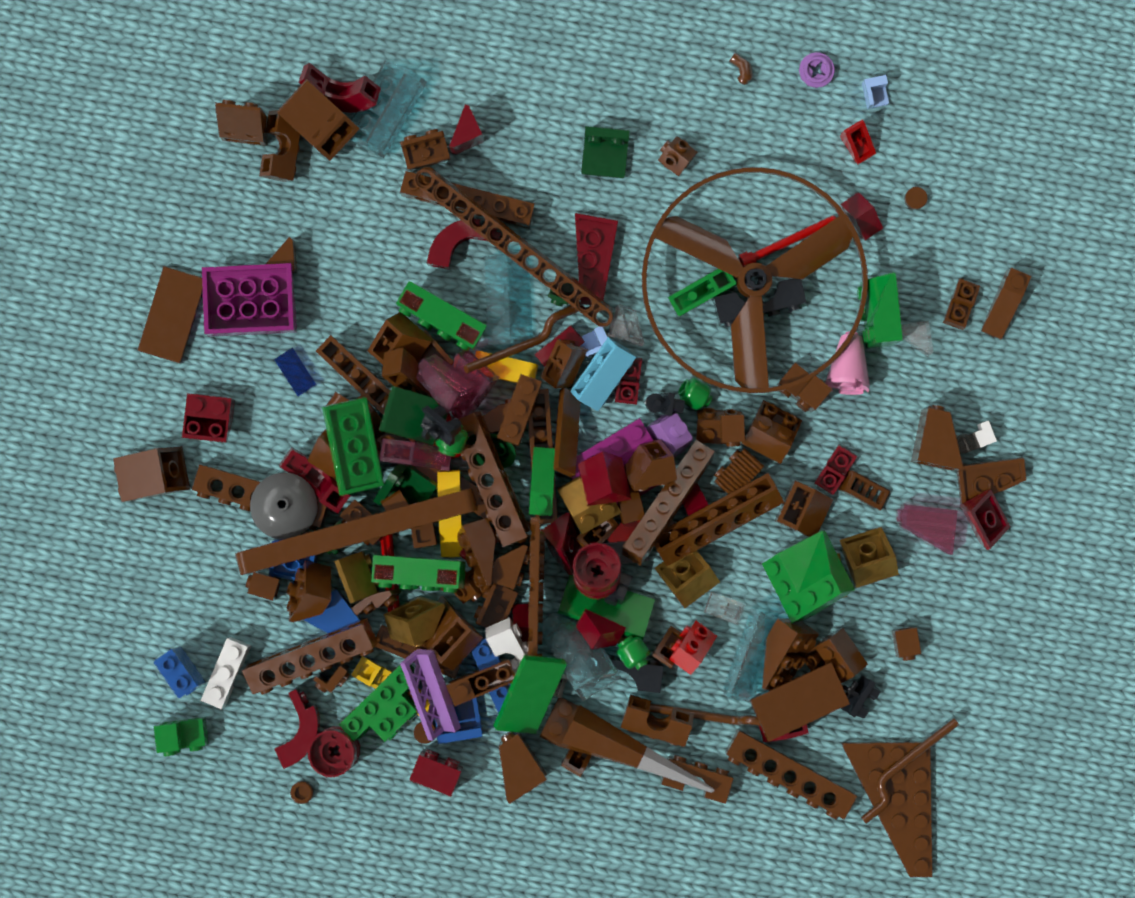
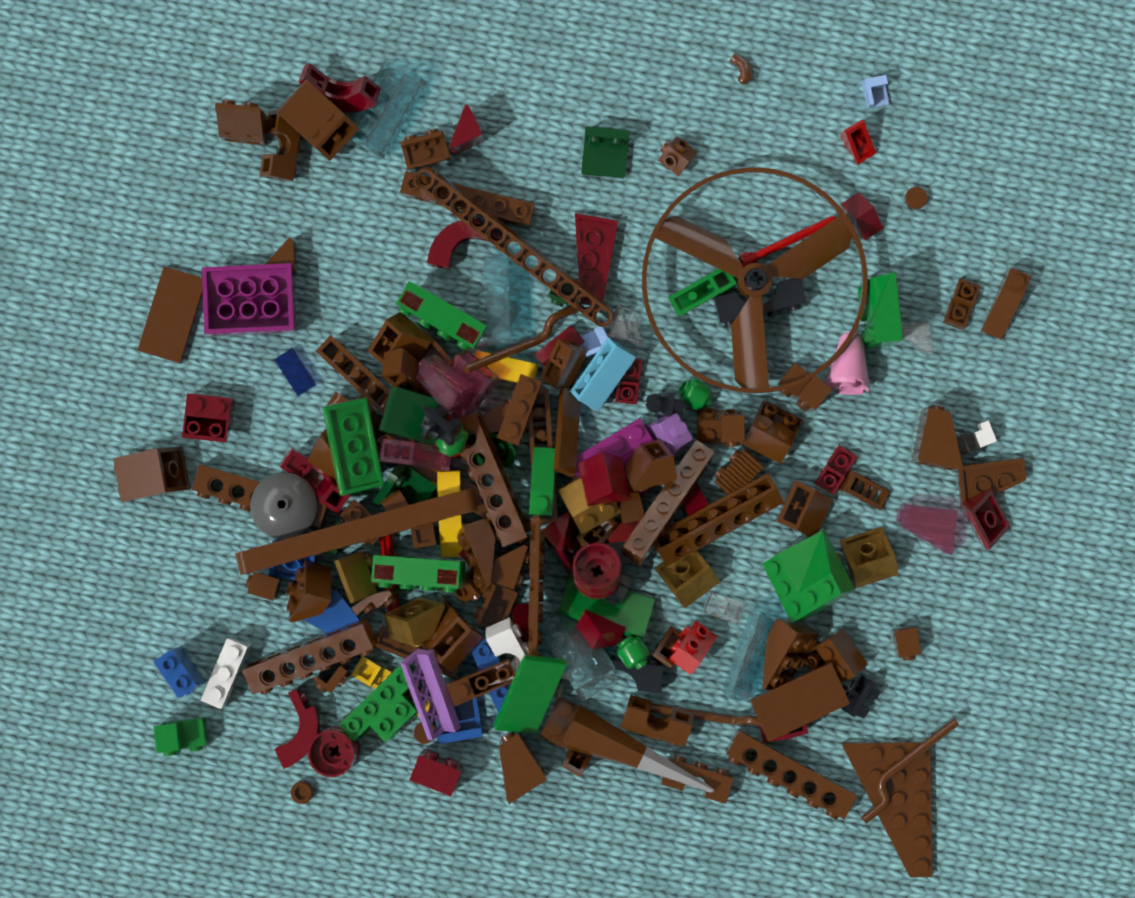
medium lavender gear [799,52,834,88] -> none

